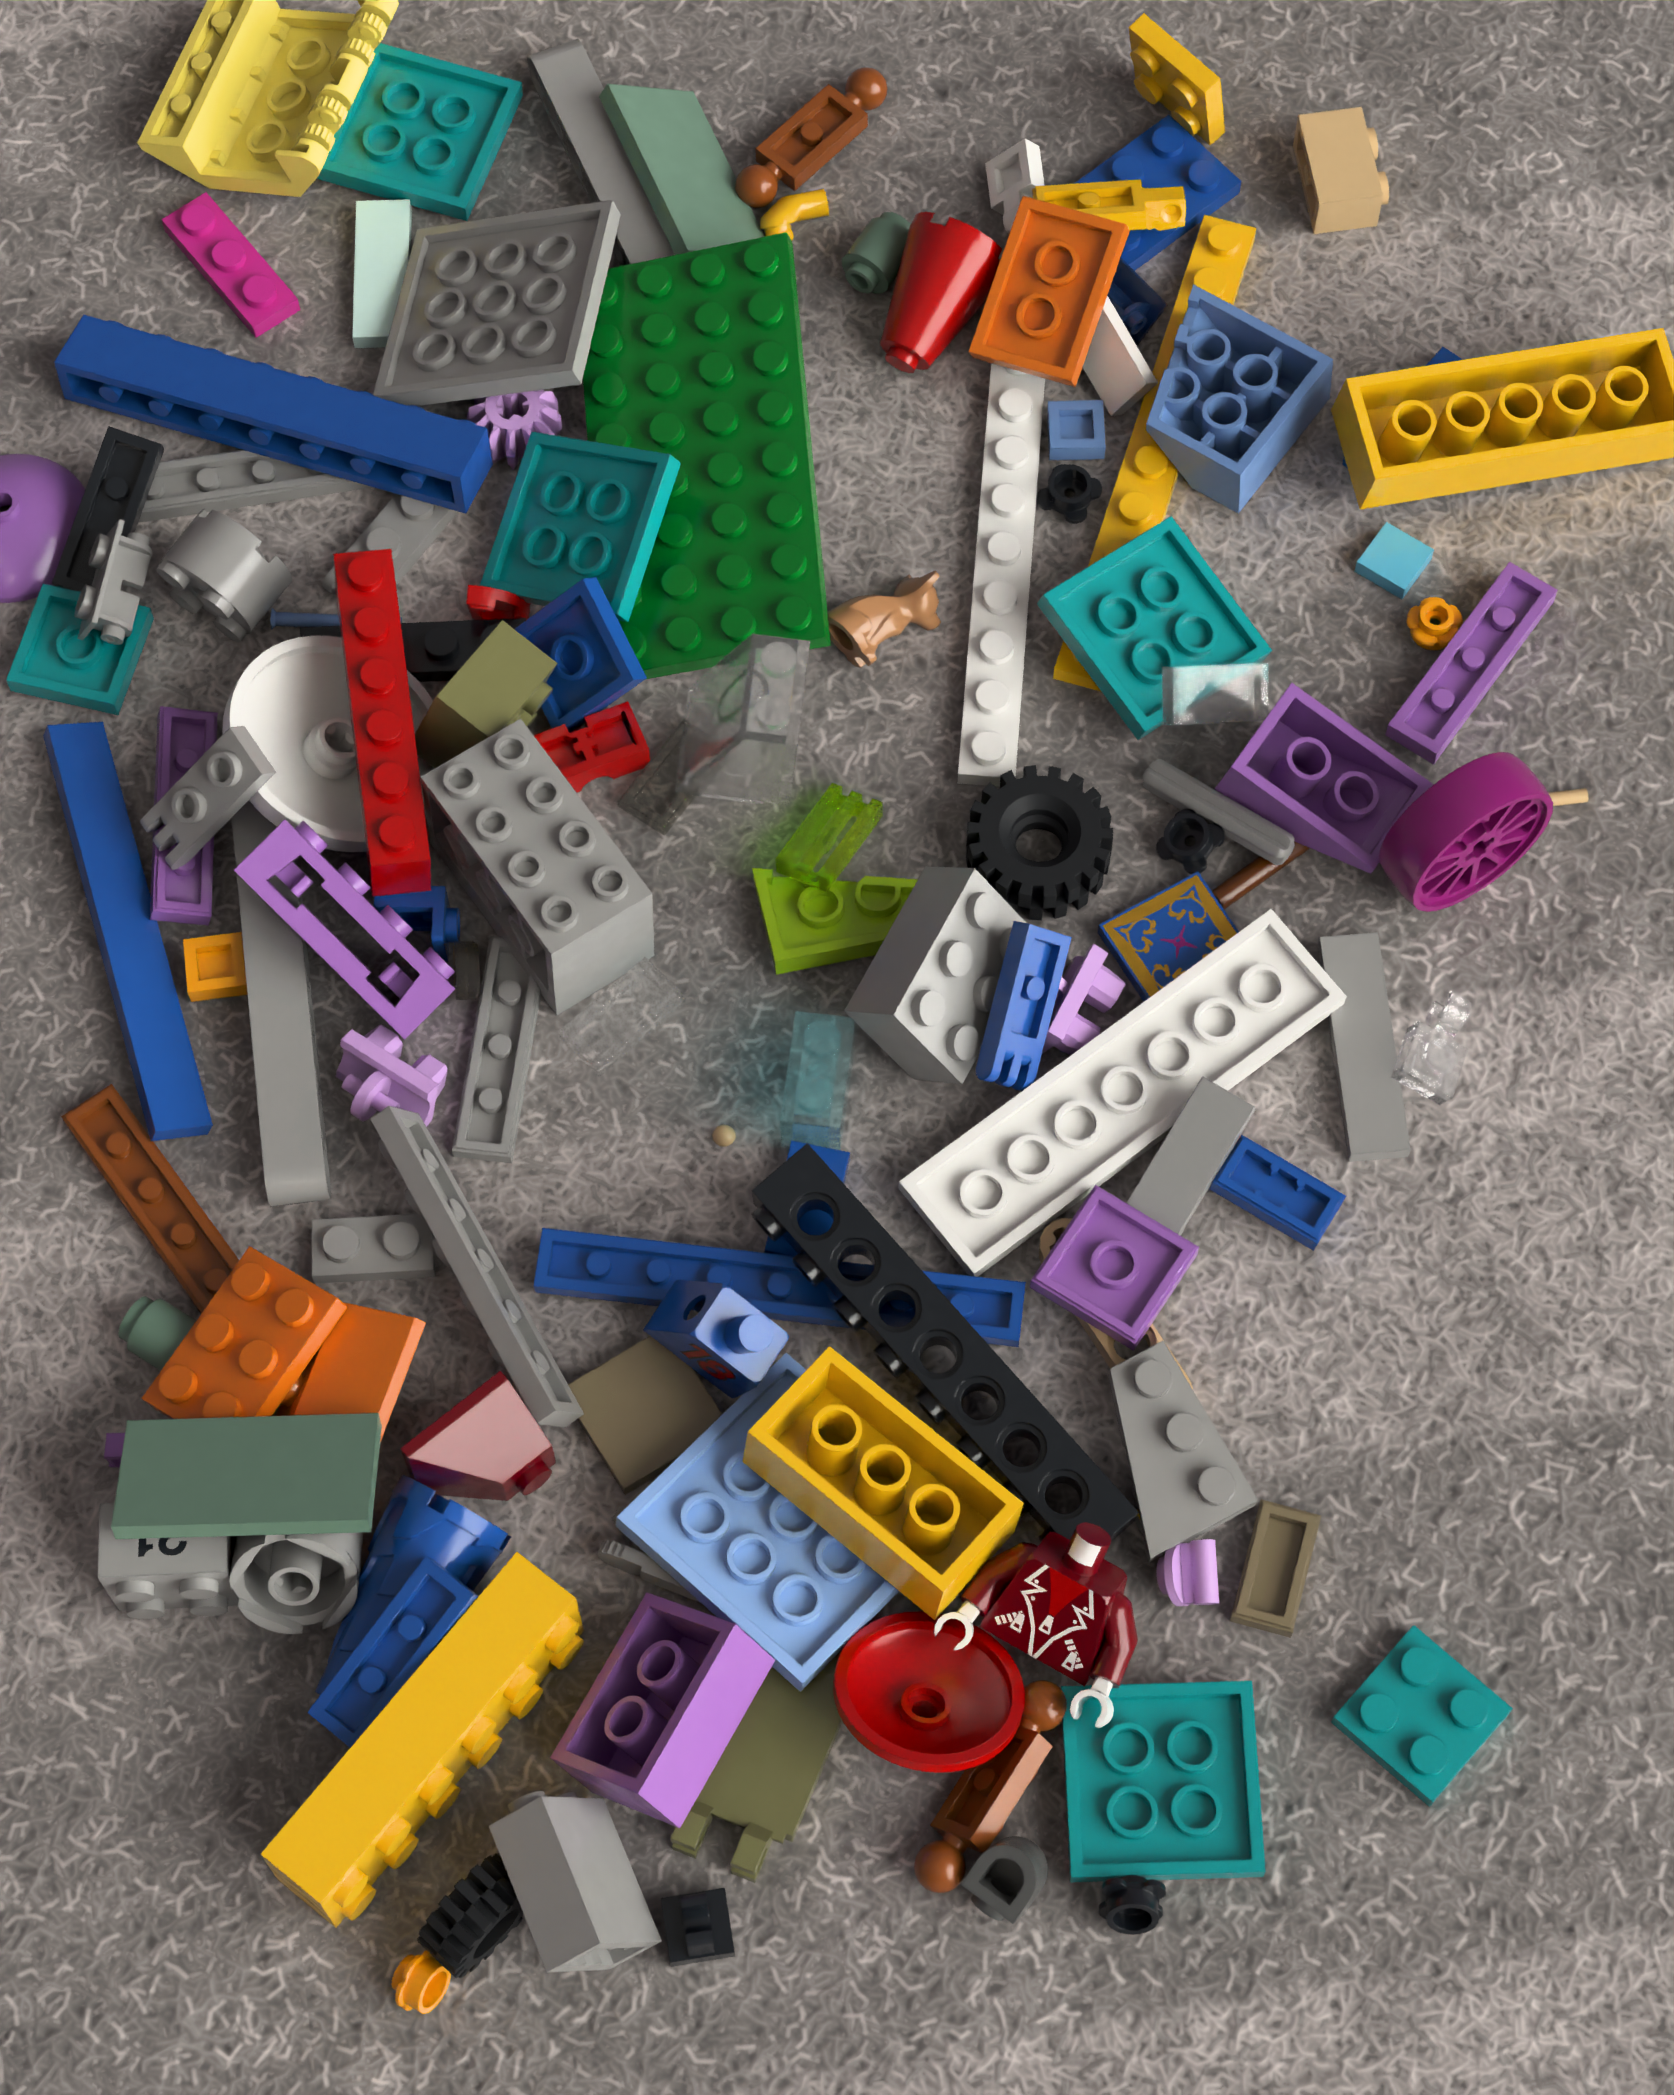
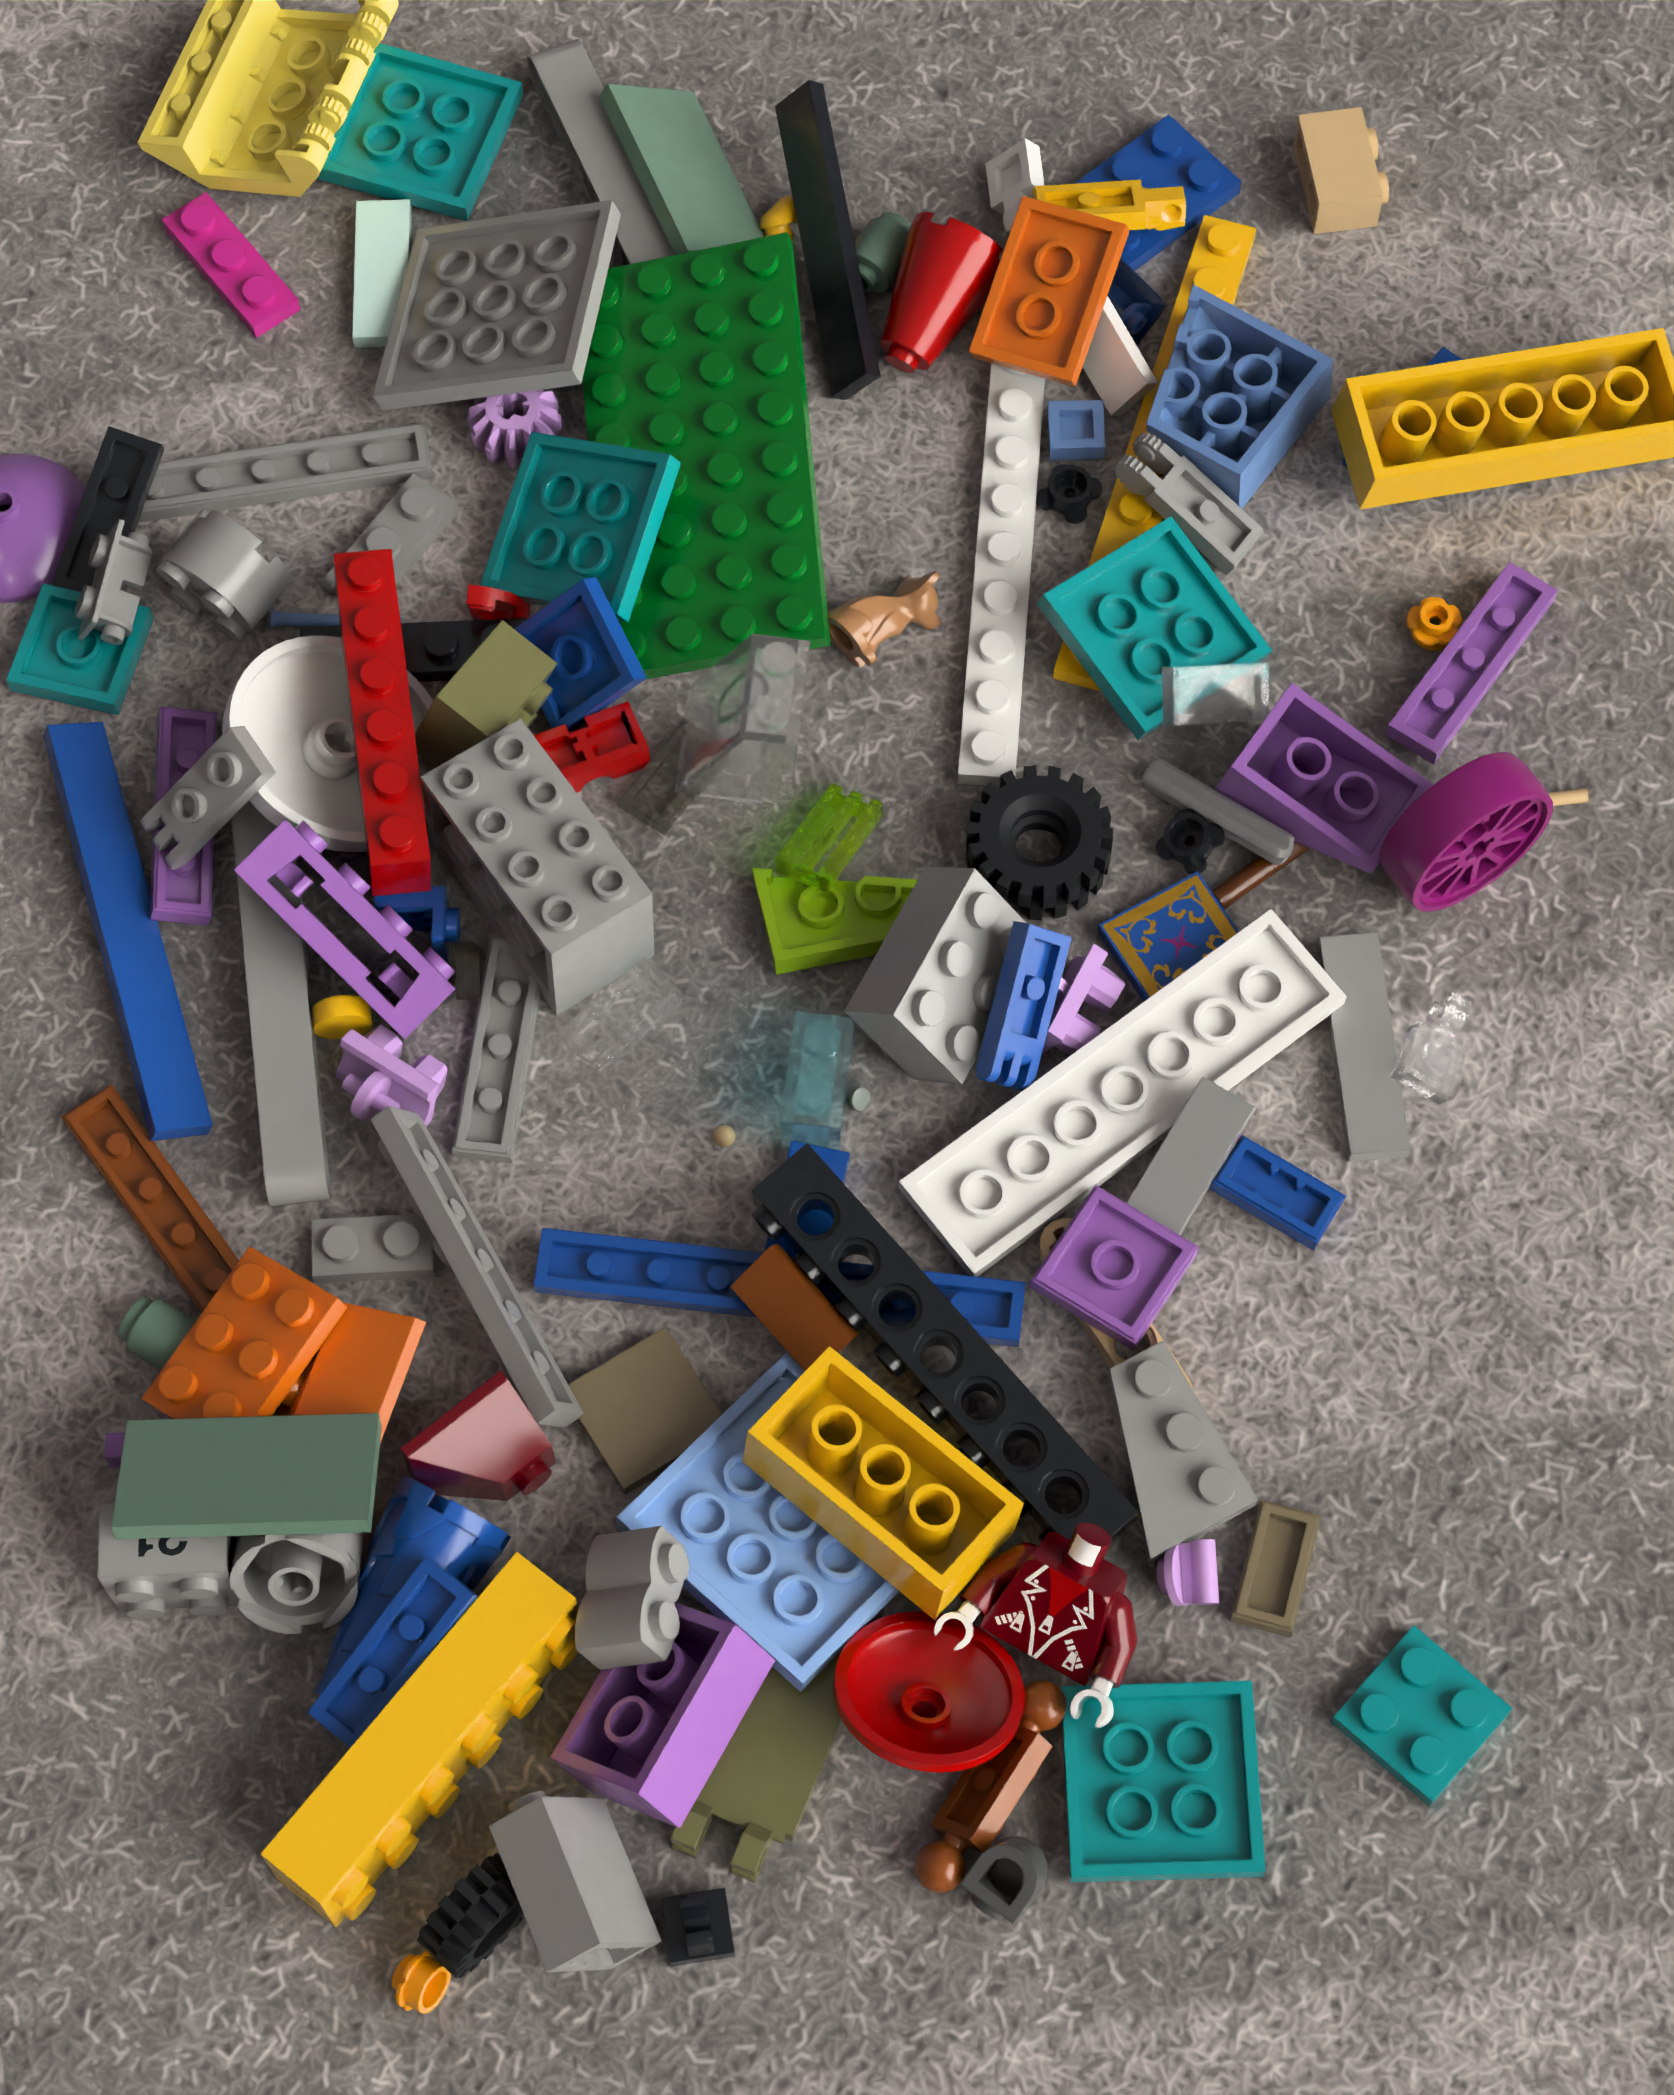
blue brick [54,315,493,514] -> none
light orange plate [183,932,248,1002] -> none
blue torso [643,1280,789,1399] -> none
dark orange plate [735,67,888,208] -> none
black plate [1099,1875,1166,1935] -> none
yellow plate [1128,13,1225,145] -> none
medium azure tile [1354,522,1434,599] -> none
none -> yellow tile [311,995,372,1039]
none -> light grey brick [575,1526,689,1670]
none -> dark orange tile [730,1243,859,1371]
none -> black tile [775,80,881,400]
none -> light grey piece [850,1088,871,1111]
none -> light grey hinge [1113,432,1264,575]

